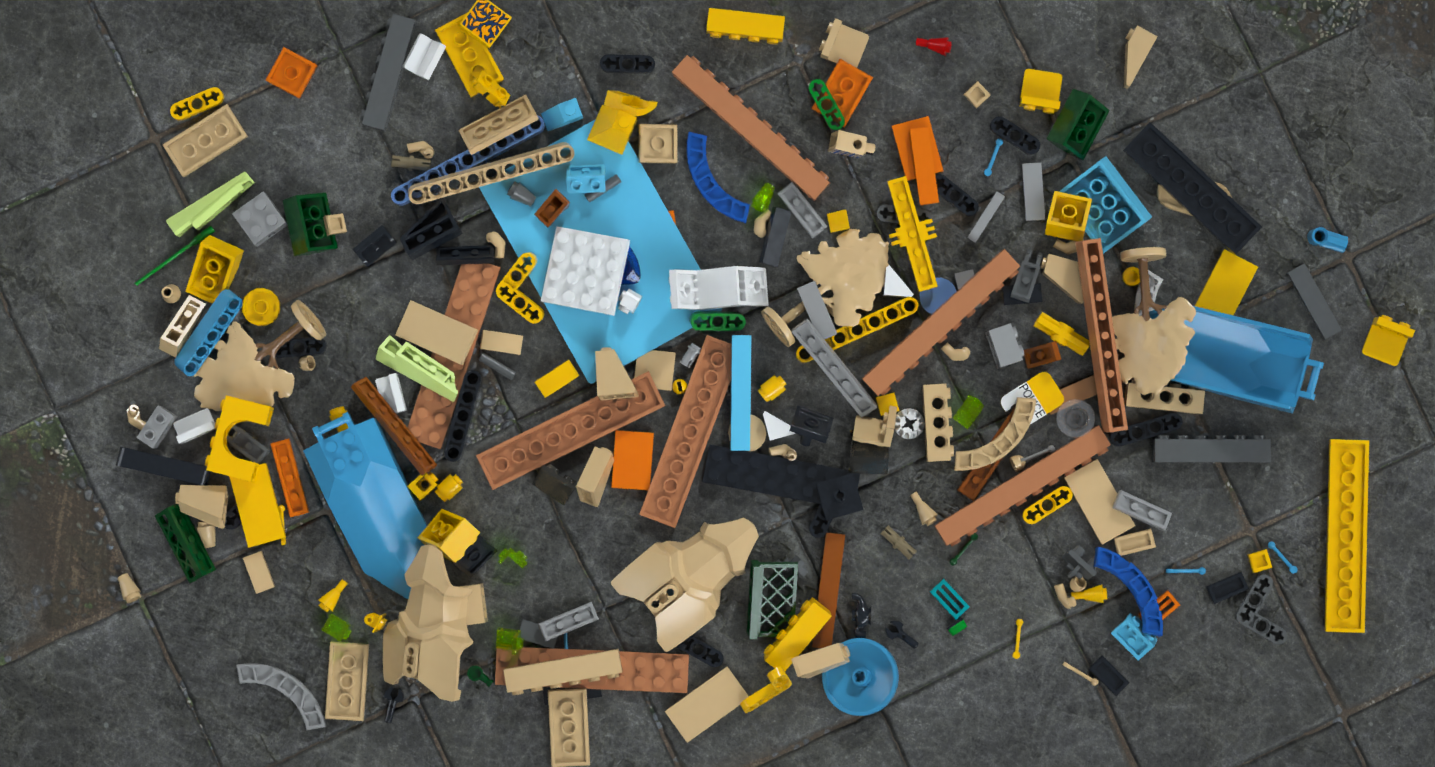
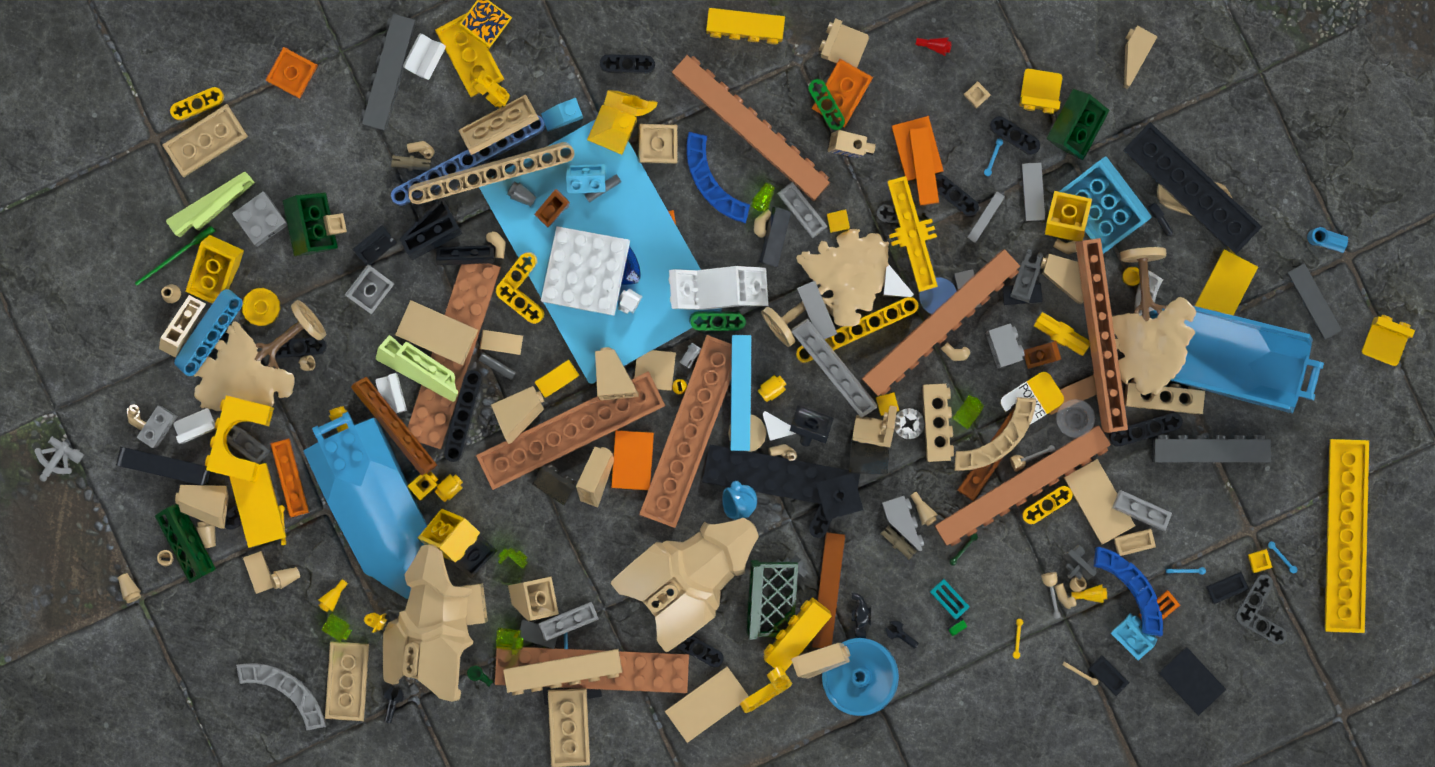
none -> light grey piece [35,436,84,481]
none -> tan hinge [157,550,174,566]
none -> tan cone [270,567,300,589]
none -> light grey slope [345,264,394,314]
none -> tan slope [491,386,544,444]
none -> tan slope [508,577,559,621]
none -> dark azure piece [722,481,757,520]
none -> light grey slope [881,496,924,551]
none -> hinge [1041,572,1061,619]
none -> black bar [1148,203,1173,236]
none -> black tile [1158,647,1226,716]

